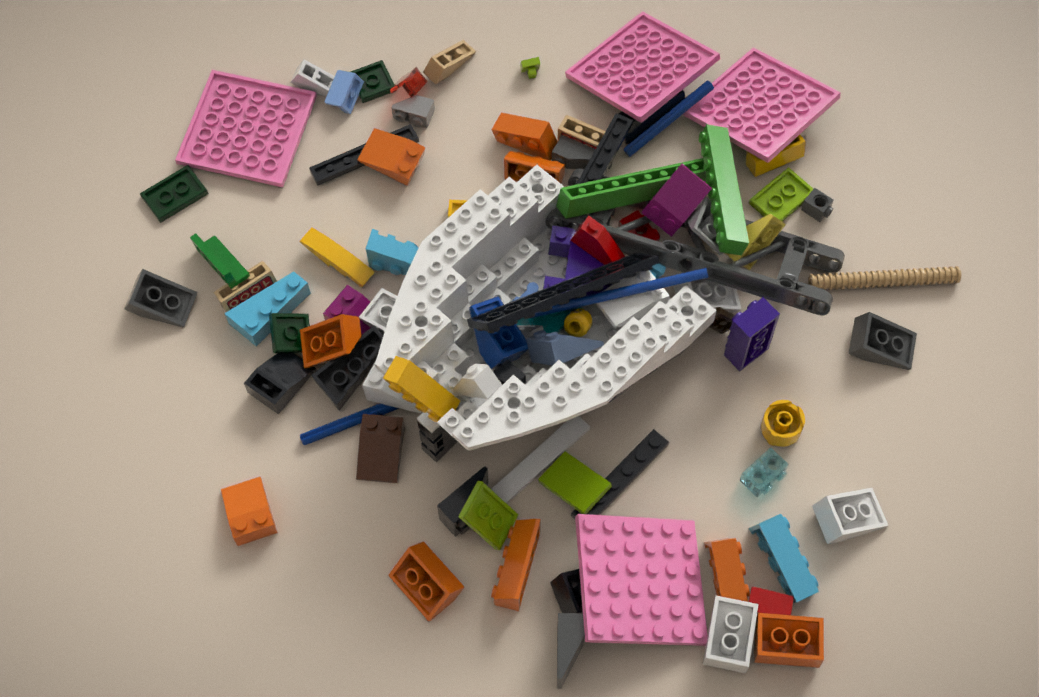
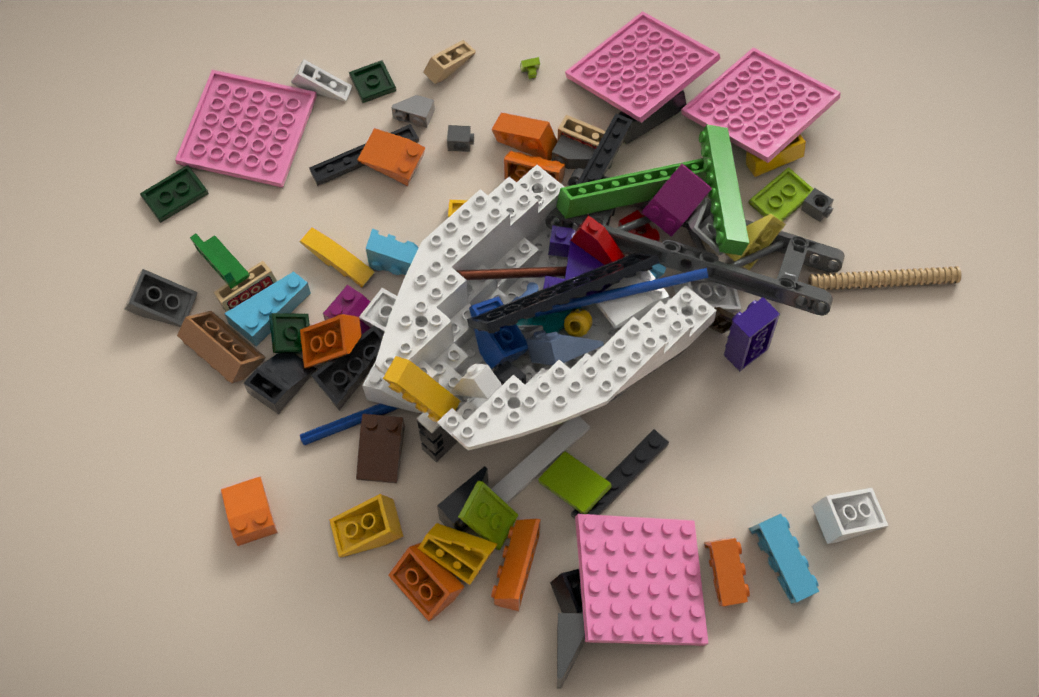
light blue panel [325,70,364,114] -> none
clear red panel [390,67,427,98] -> none
blue axle [623,80,714,157] -> none
white slope [703,596,758,673] -> none
clear light blue brick [740,447,789,498] -> none
red panel [749,587,794,620] -> none
orange slope [754,613,824,668] -> none
yellow brick [761,400,805,447] -> none
dark grey slope [849,312,917,370] -> none
none -> medium nougat slope [177,311,266,383]
none -> yellow slope [329,494,404,558]
none -> yellow wedge [418,523,498,585]
none -> dark grey brick [447,125,474,152]
none -> copper piece [457,266,566,280]

